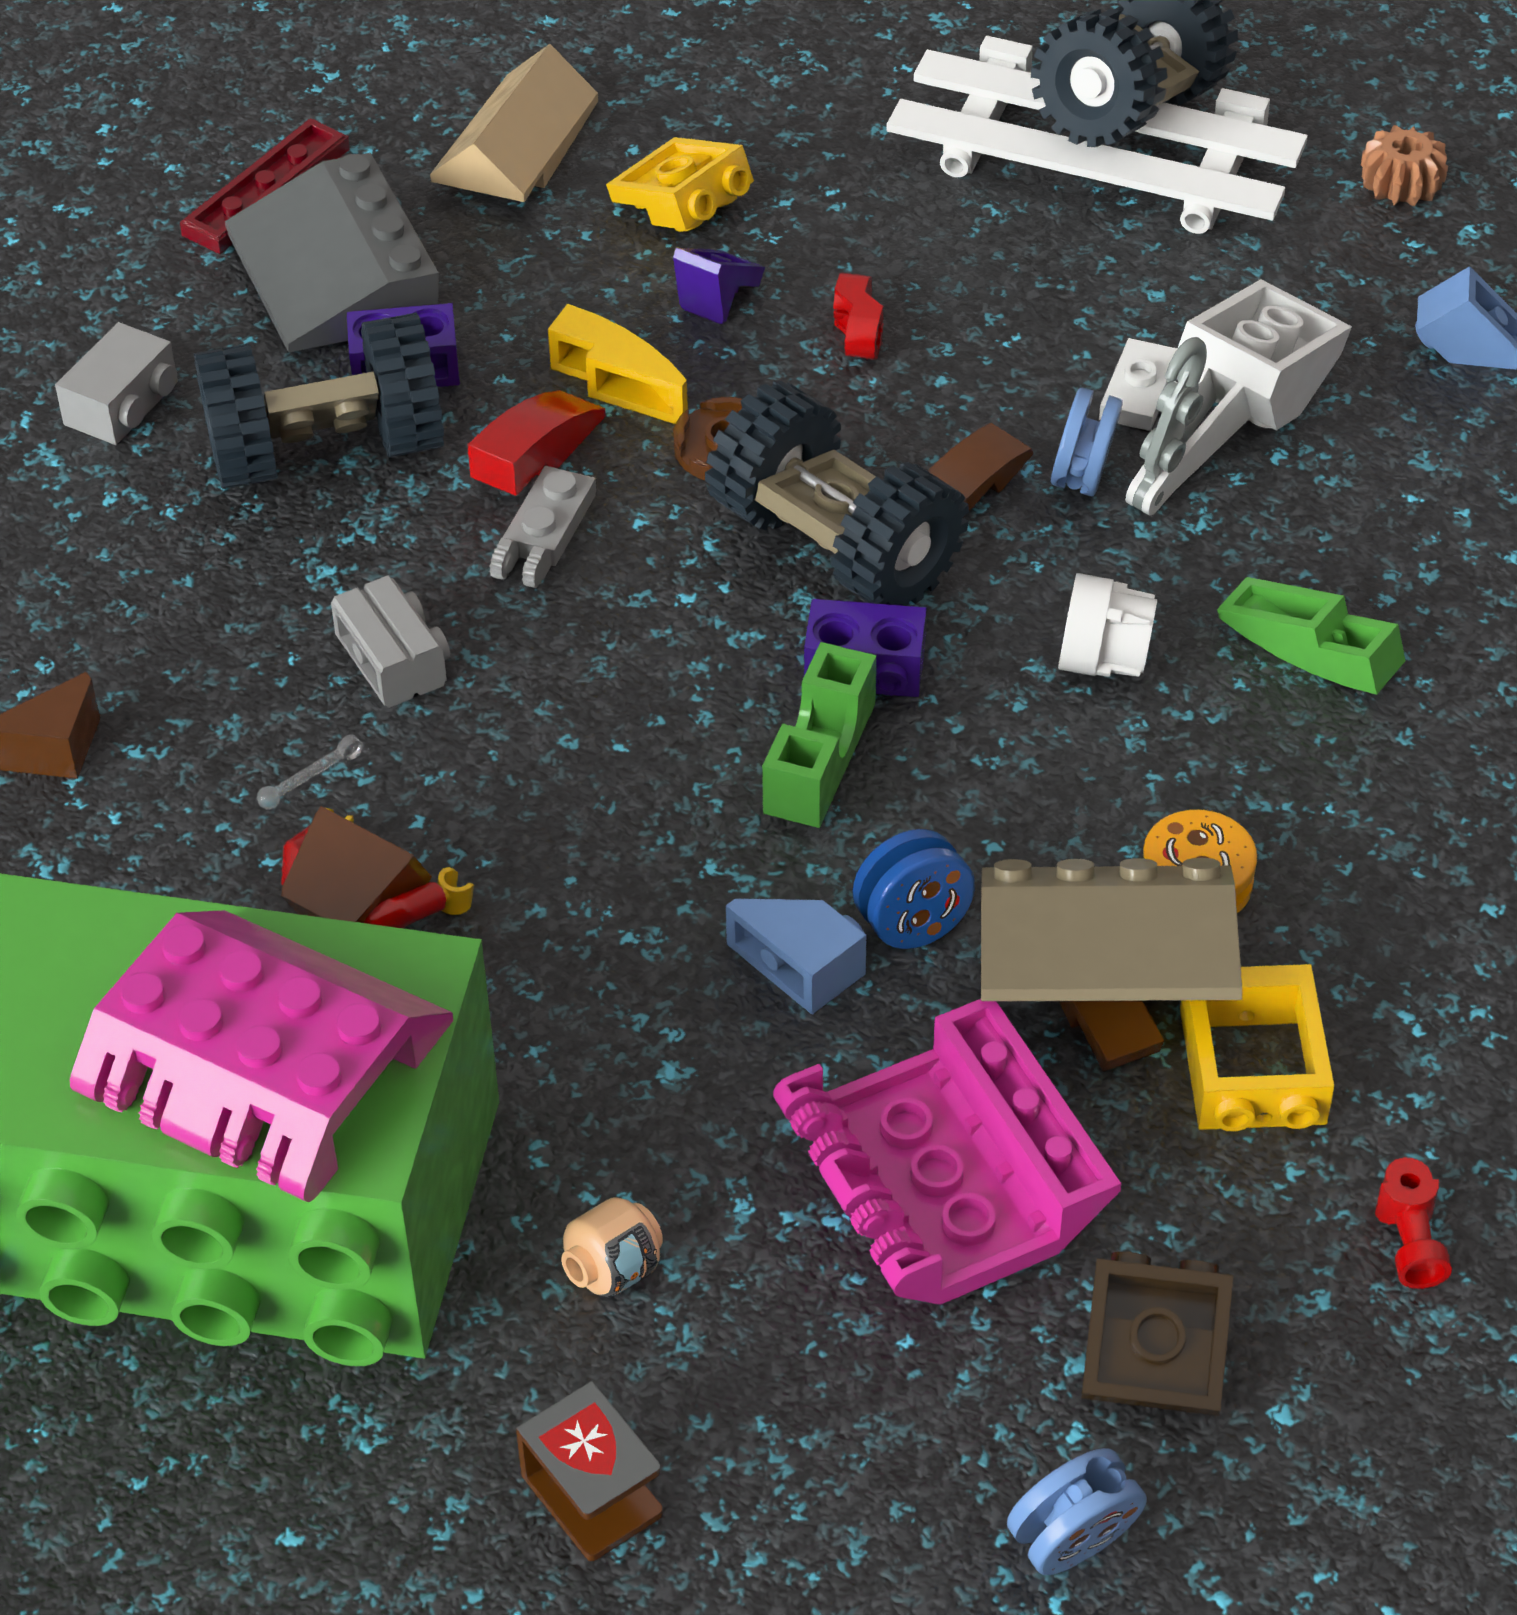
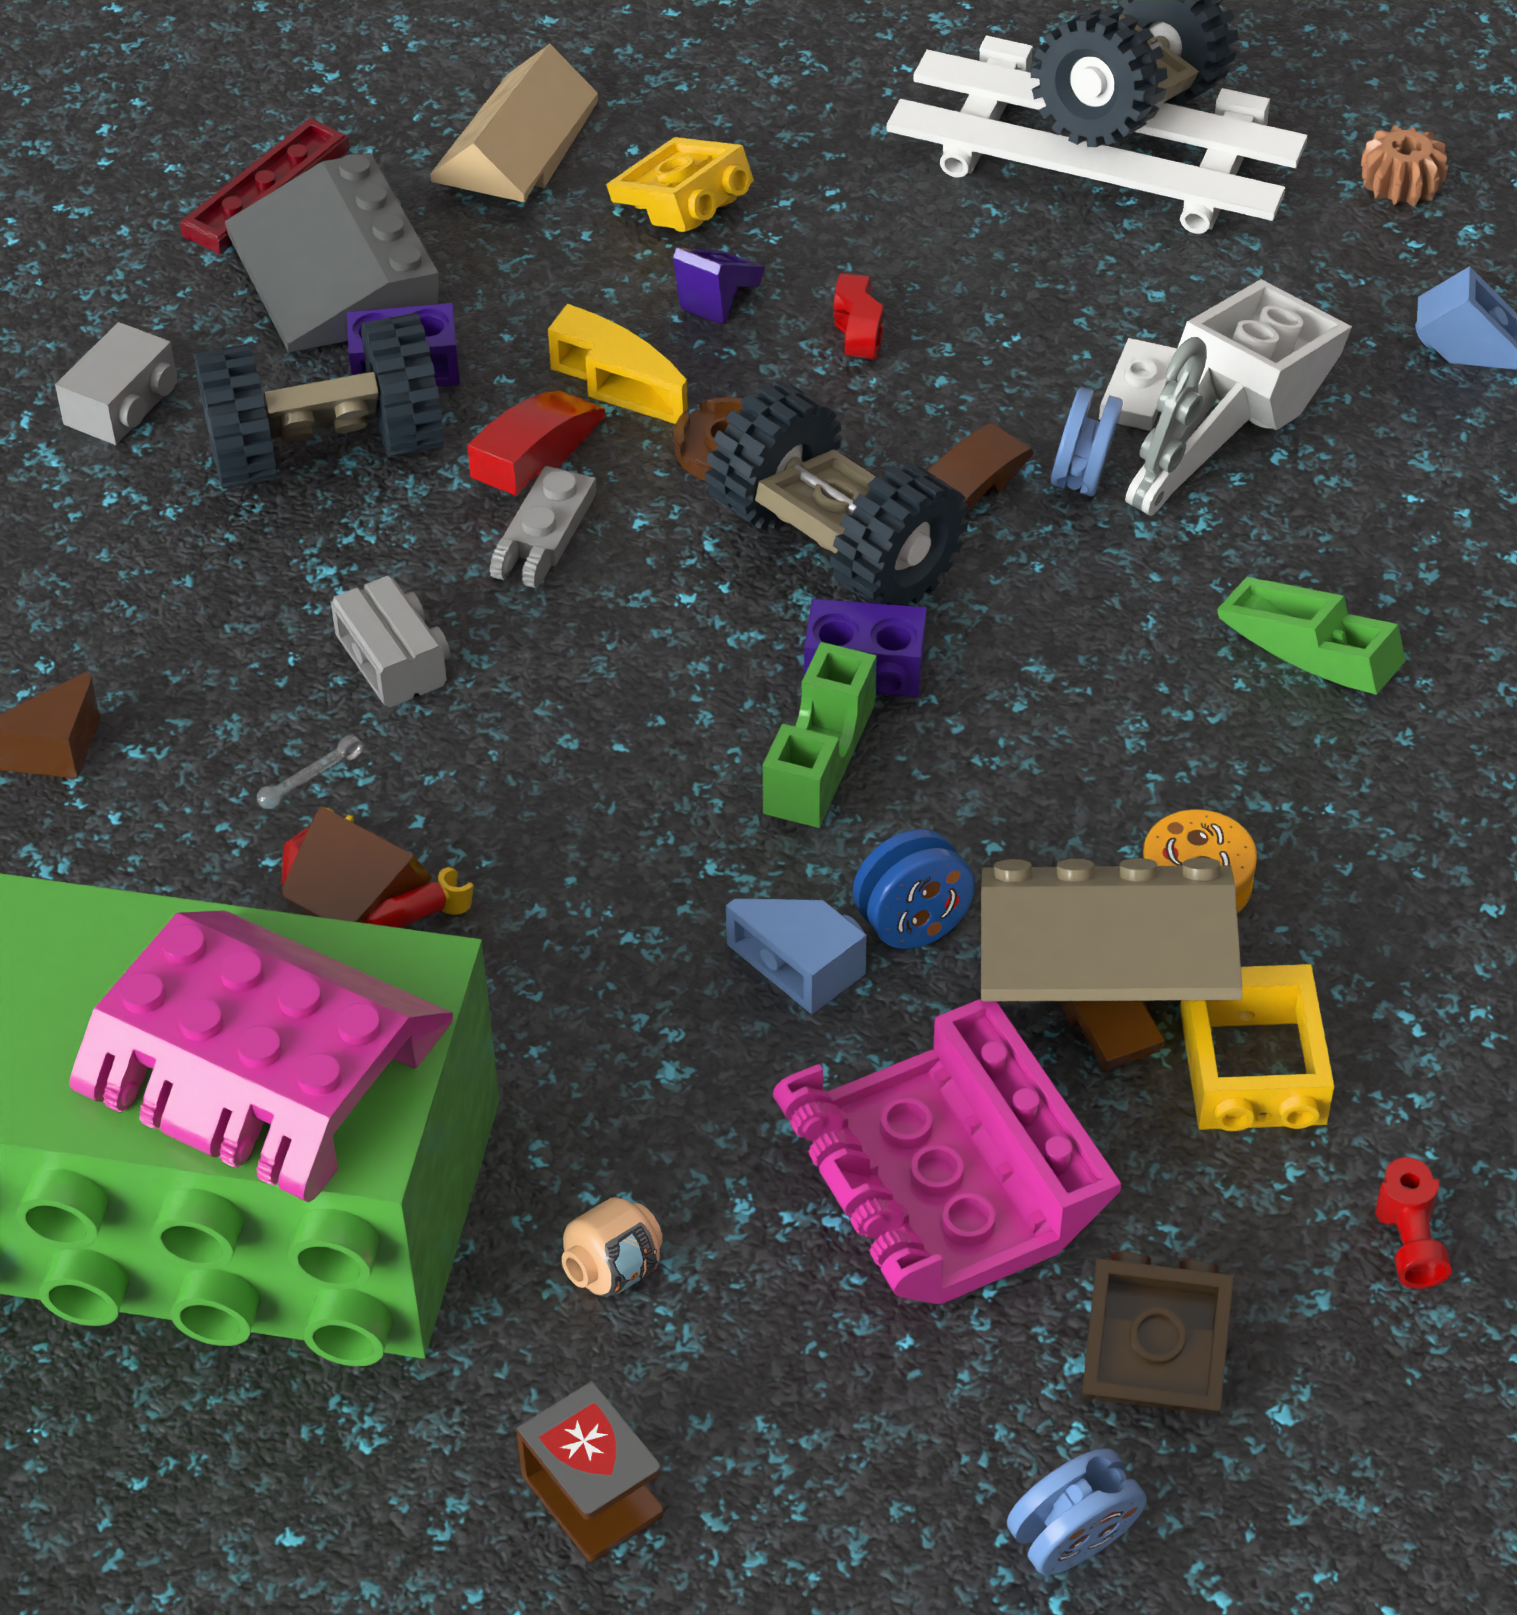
white piece [1058,573,1157,677] -> none

